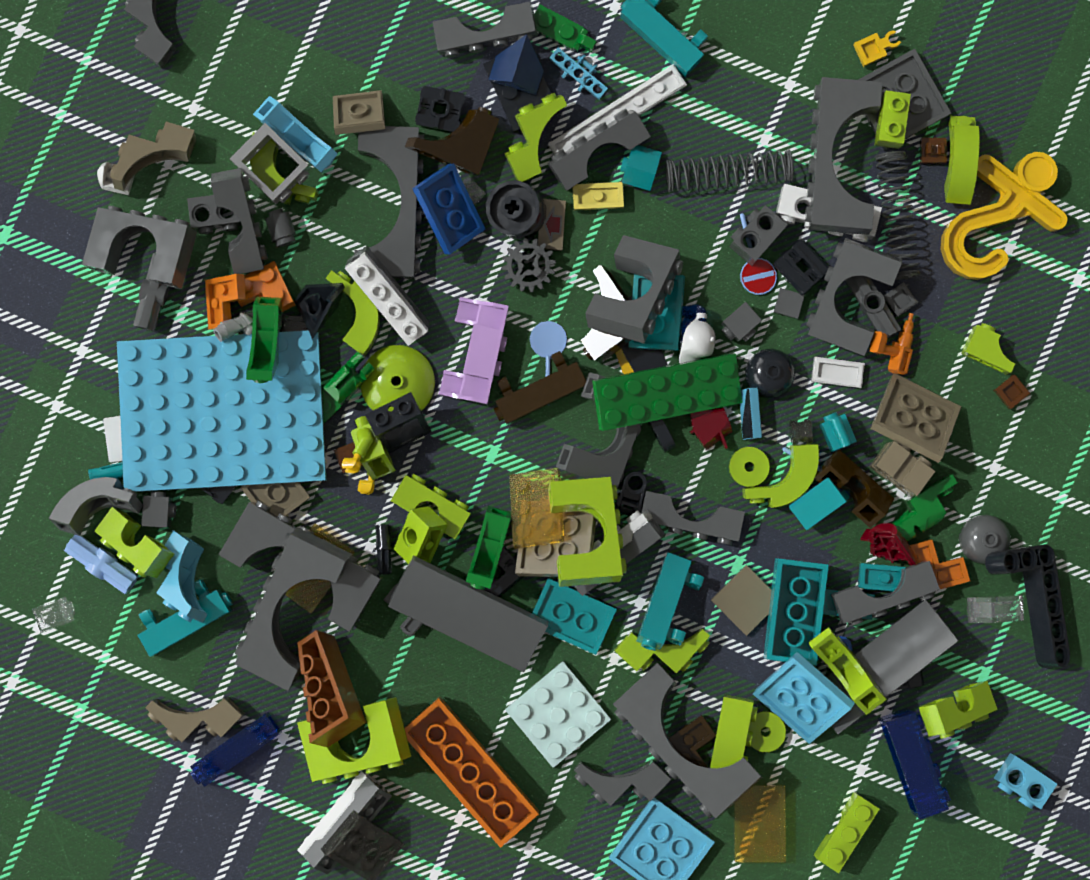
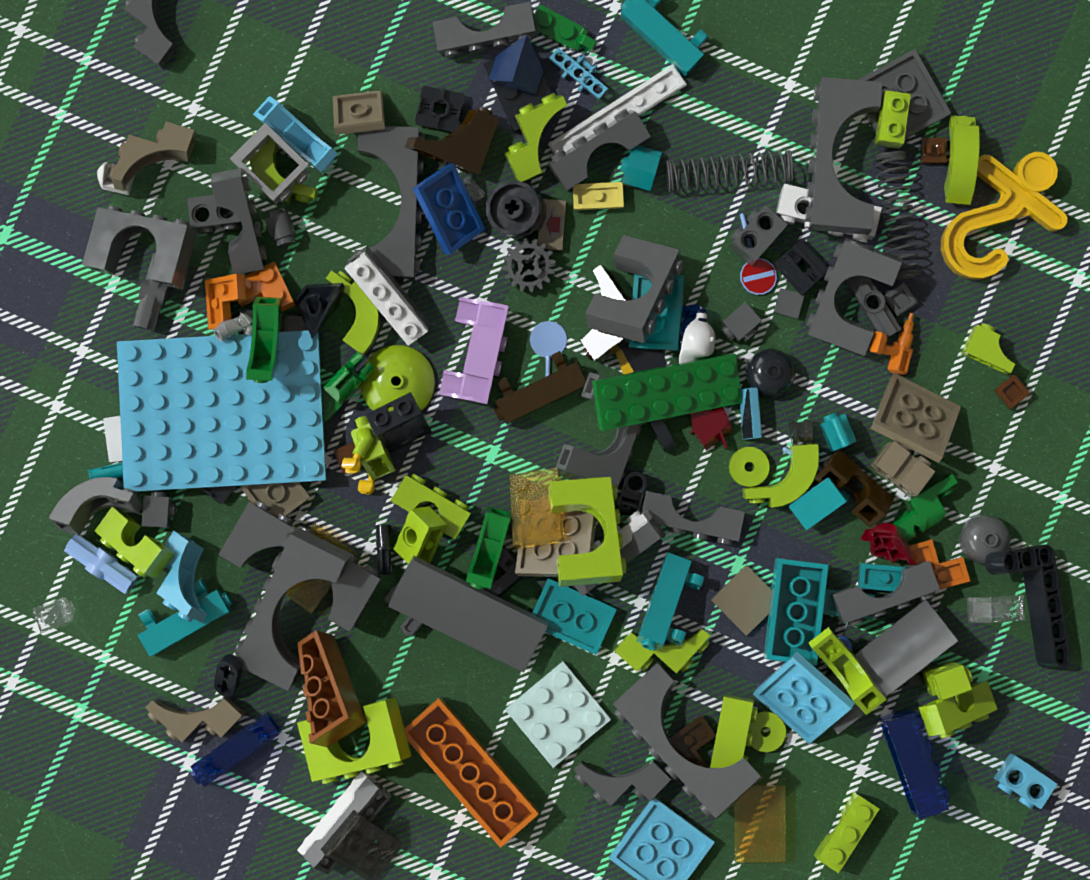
white tile [811,357,865,388] -> none
yellow plate [853,31,901,67] -> none
none -> black beam [214,654,243,697]
none -> lime arch [922,661,973,700]

